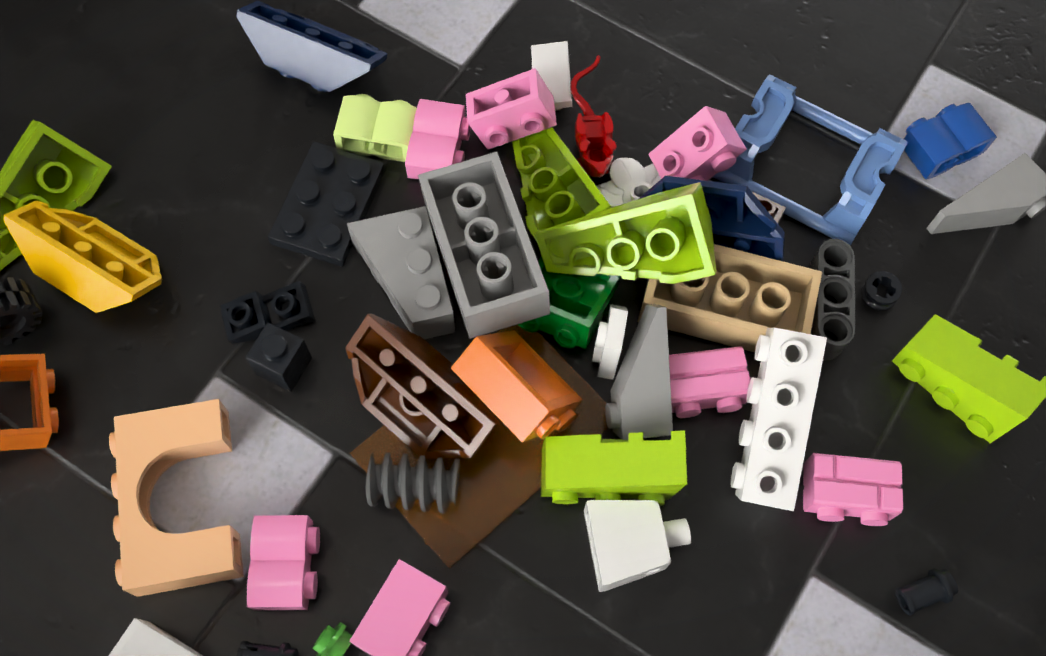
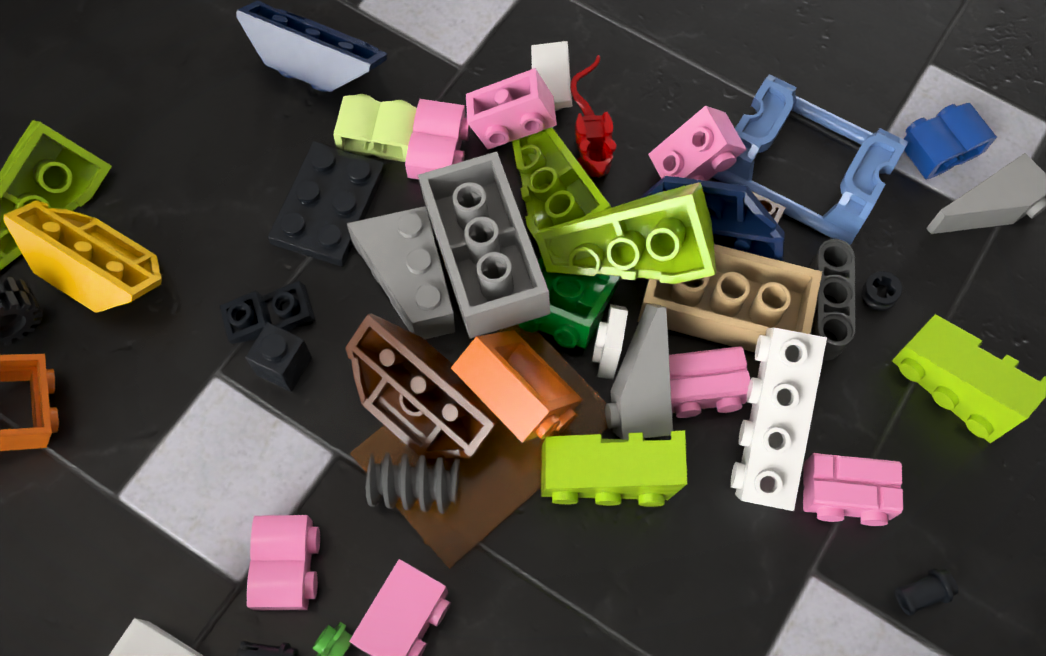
light nougat arch [109,399,244,597] -> none
white torso [584,500,691,592] -> none
white plate [596,157,661,207] -> none

